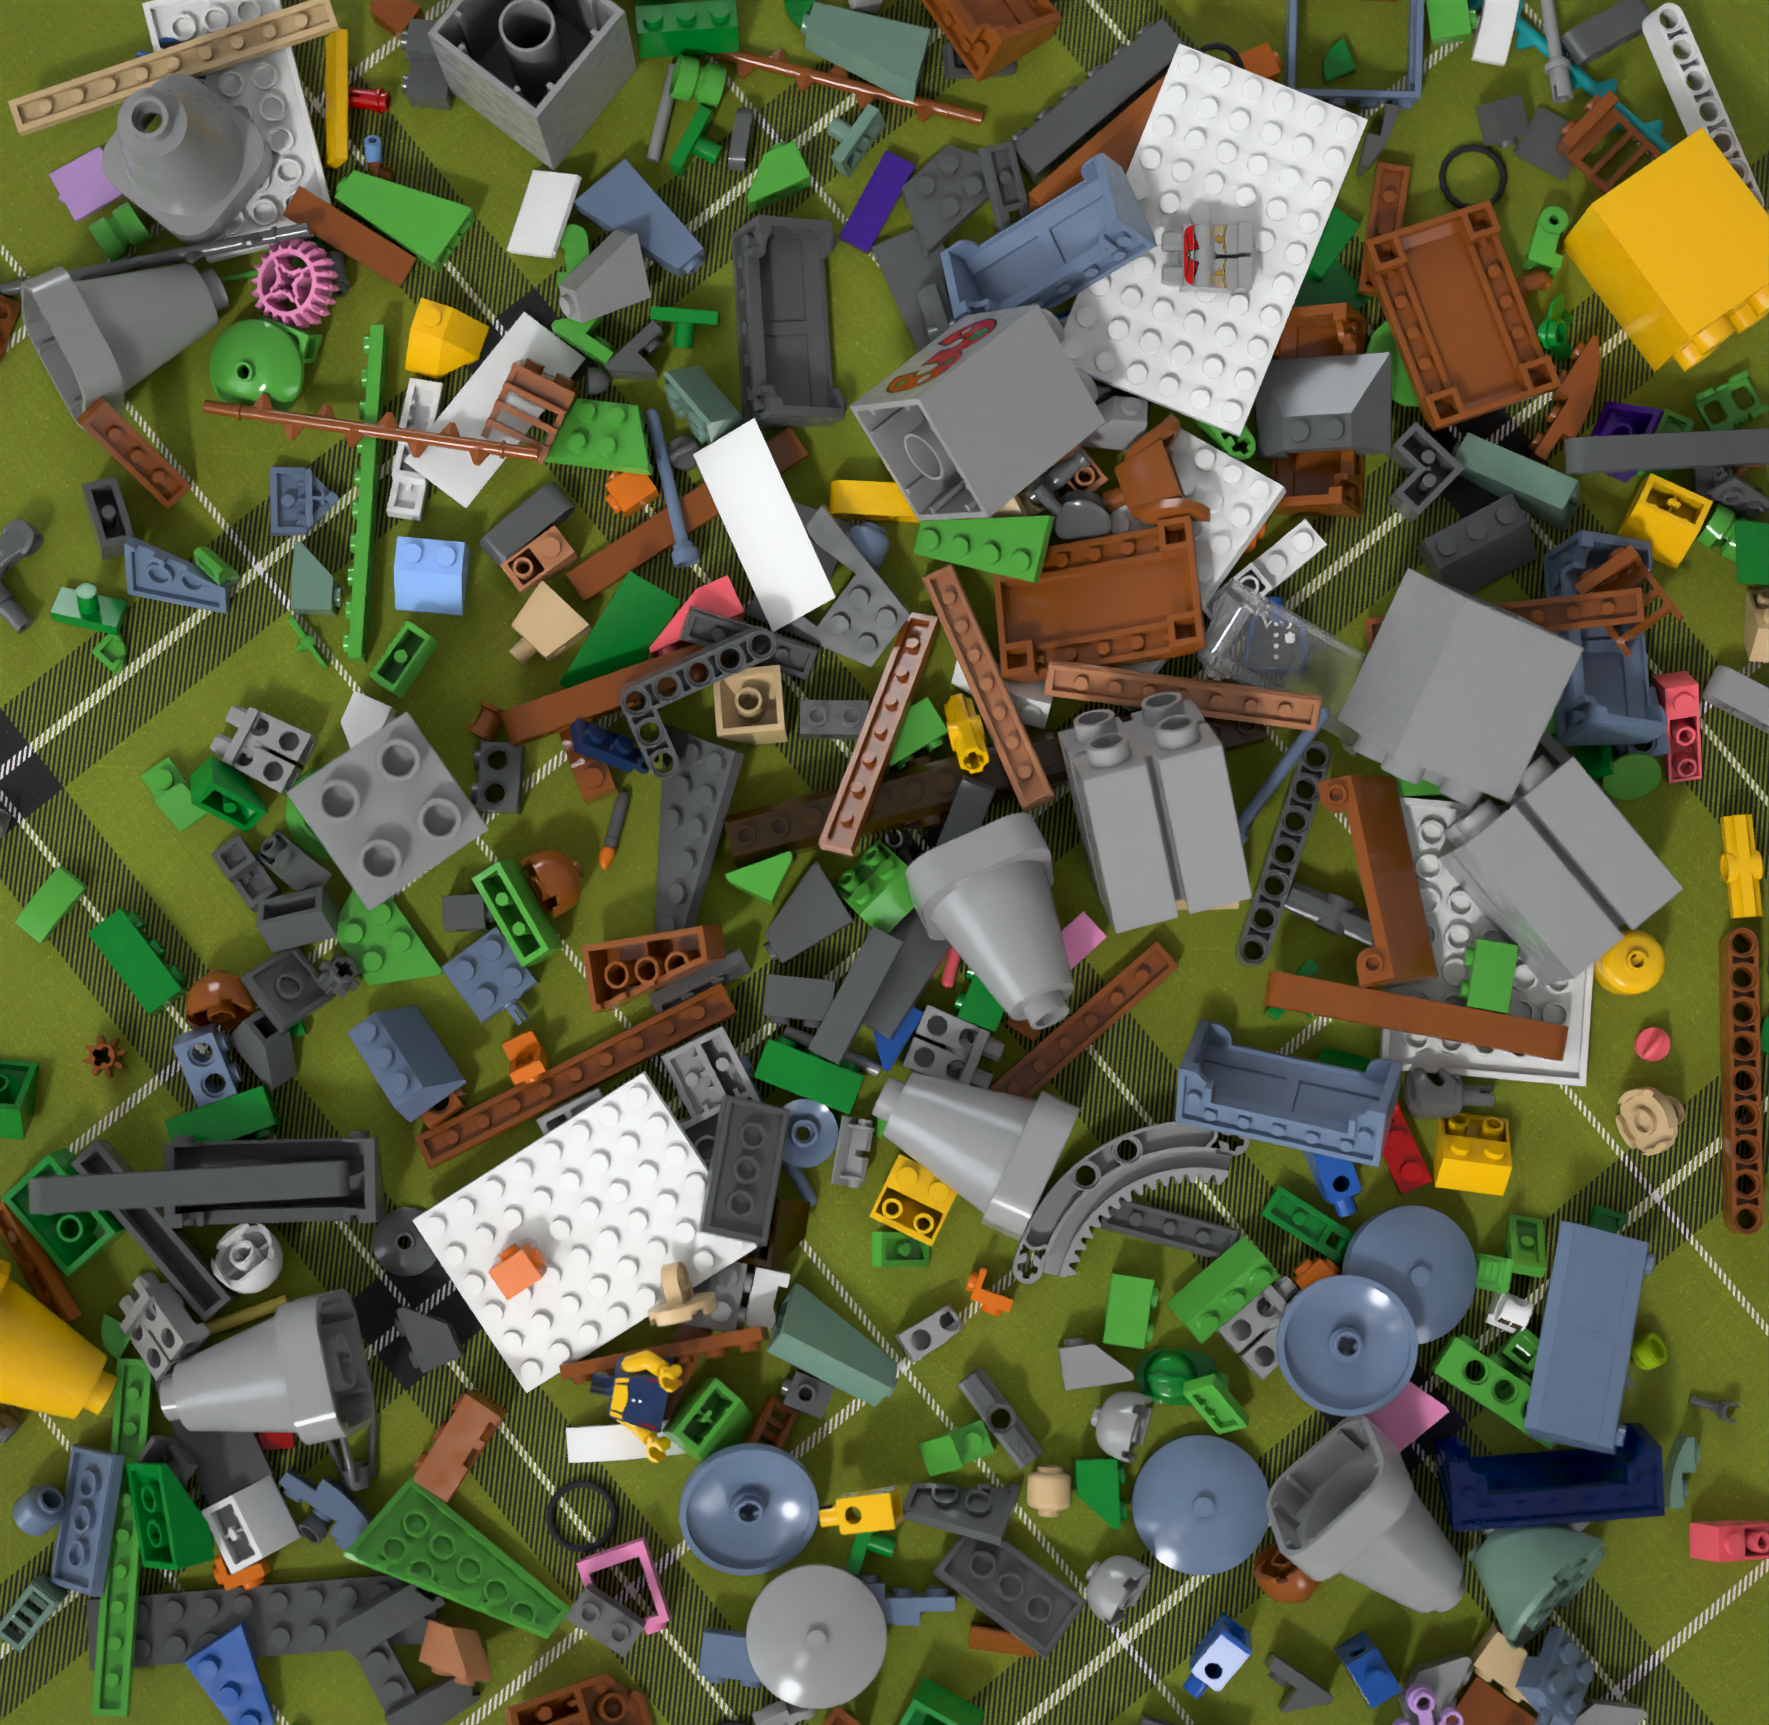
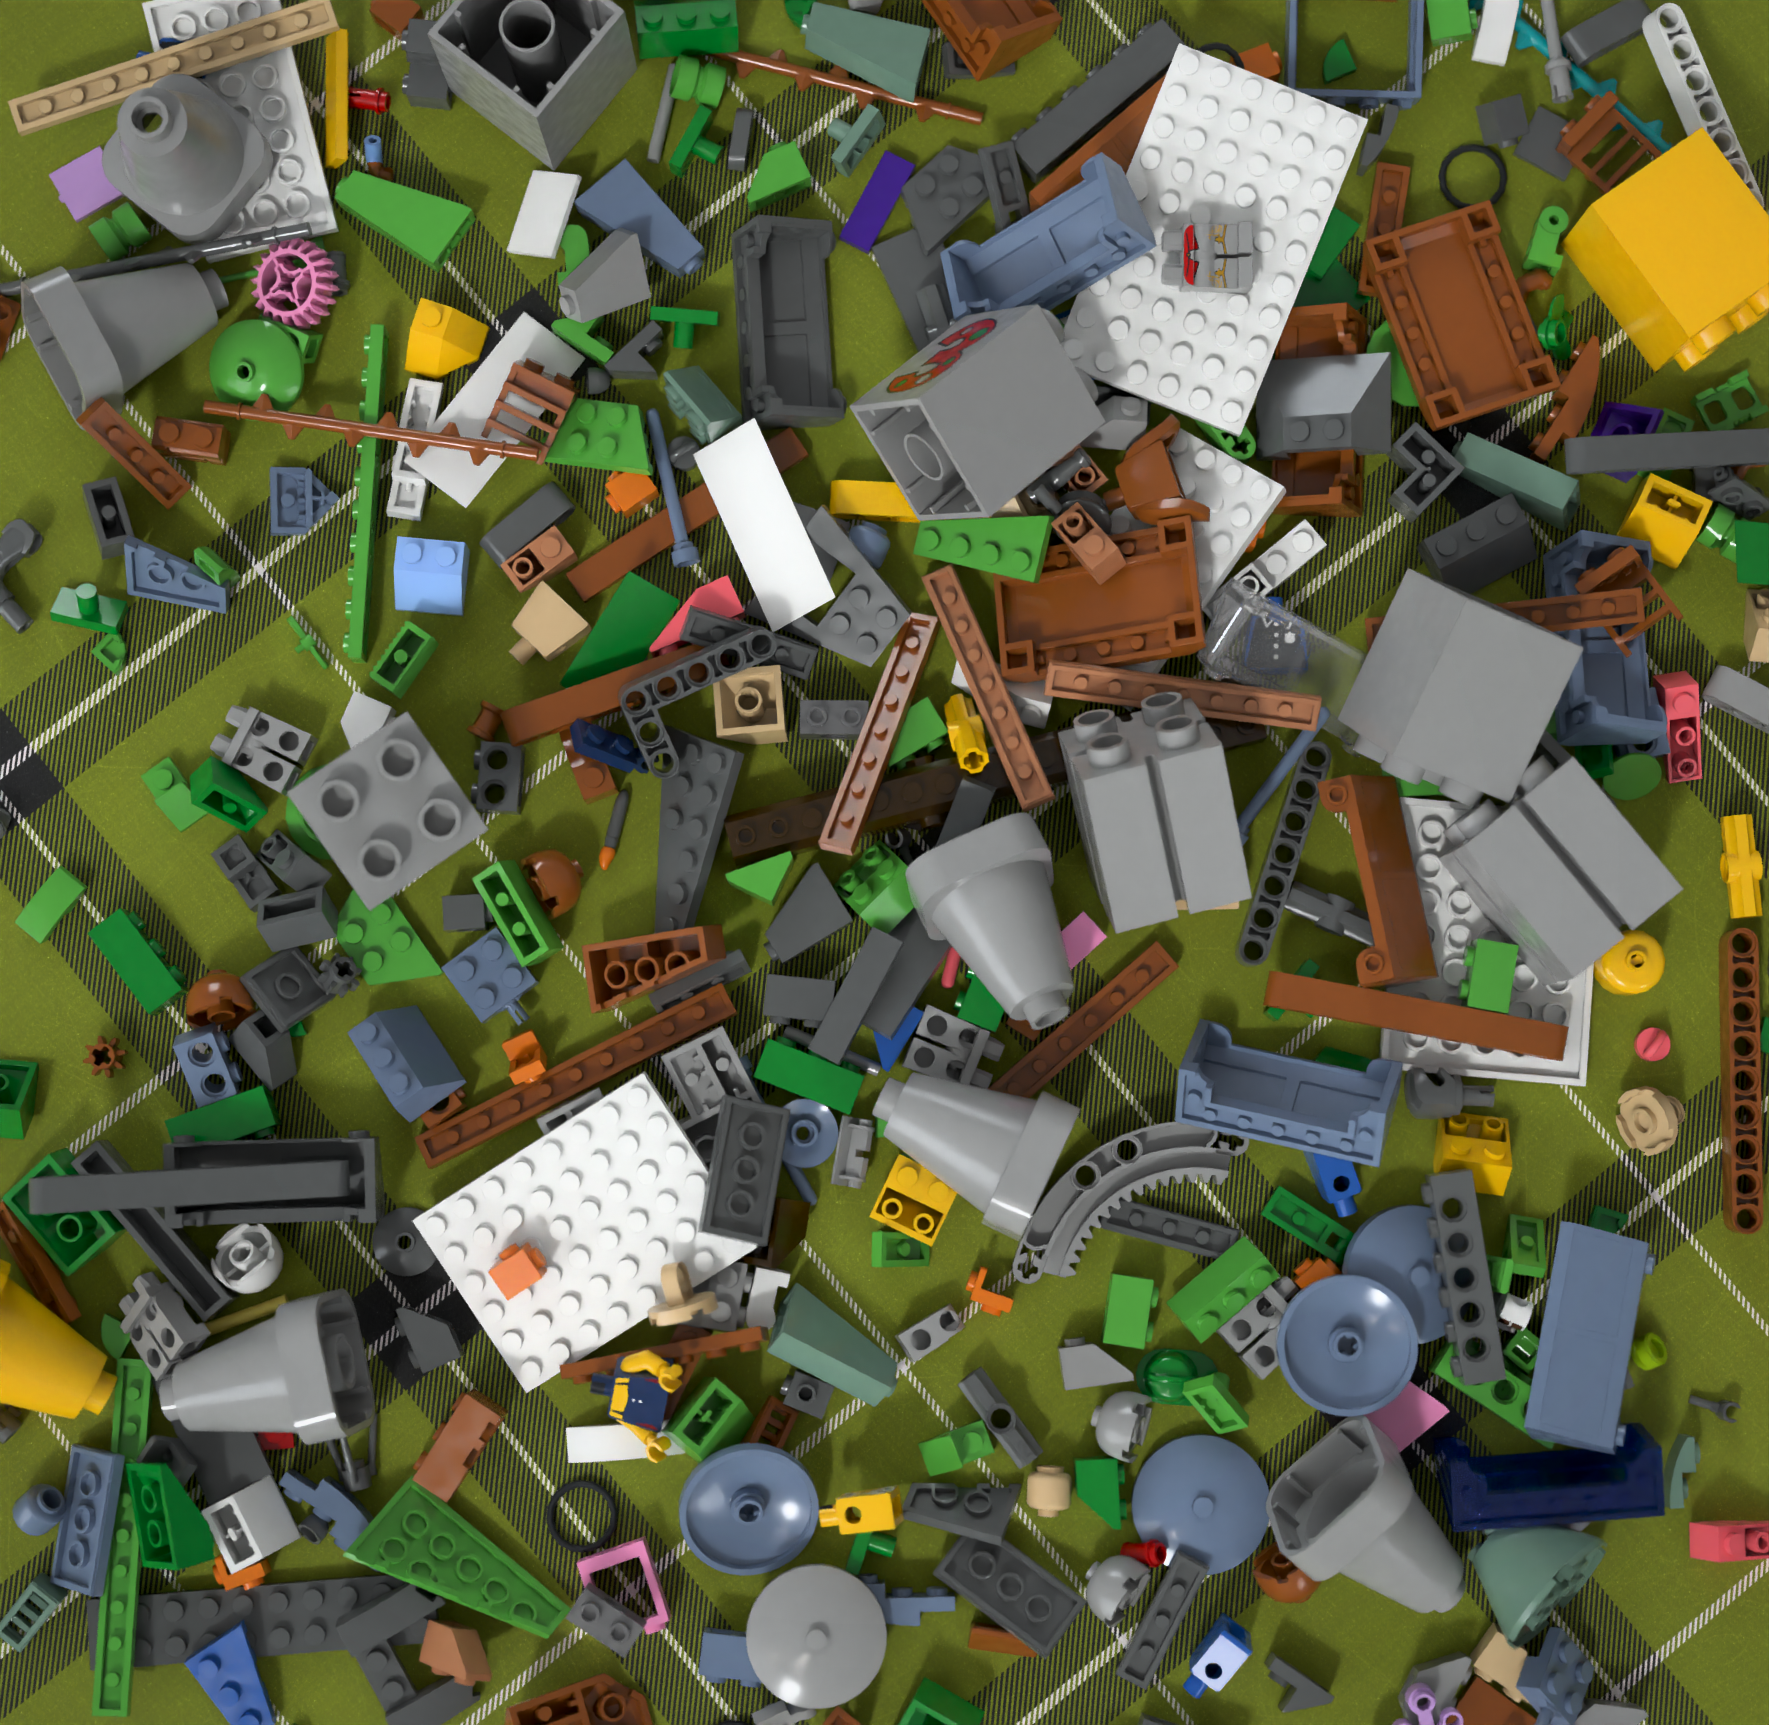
dark orange tile [283,186,418,287] -> none
sand green slope [290,542,344,616] -> none
blue torso [1334,1631,1402,1709] -> none
red plate [1382,1100,1433,1195] -> none
none -> dark orange brick [151,416,231,466]
none -> nougat slope [1051,502,1127,585]
none -> dark grey tile [1115,1549,1209,1690]
none -> red pin [1120,1539,1167,1568]
none -> dark grey brick [1421,1168,1506,1386]

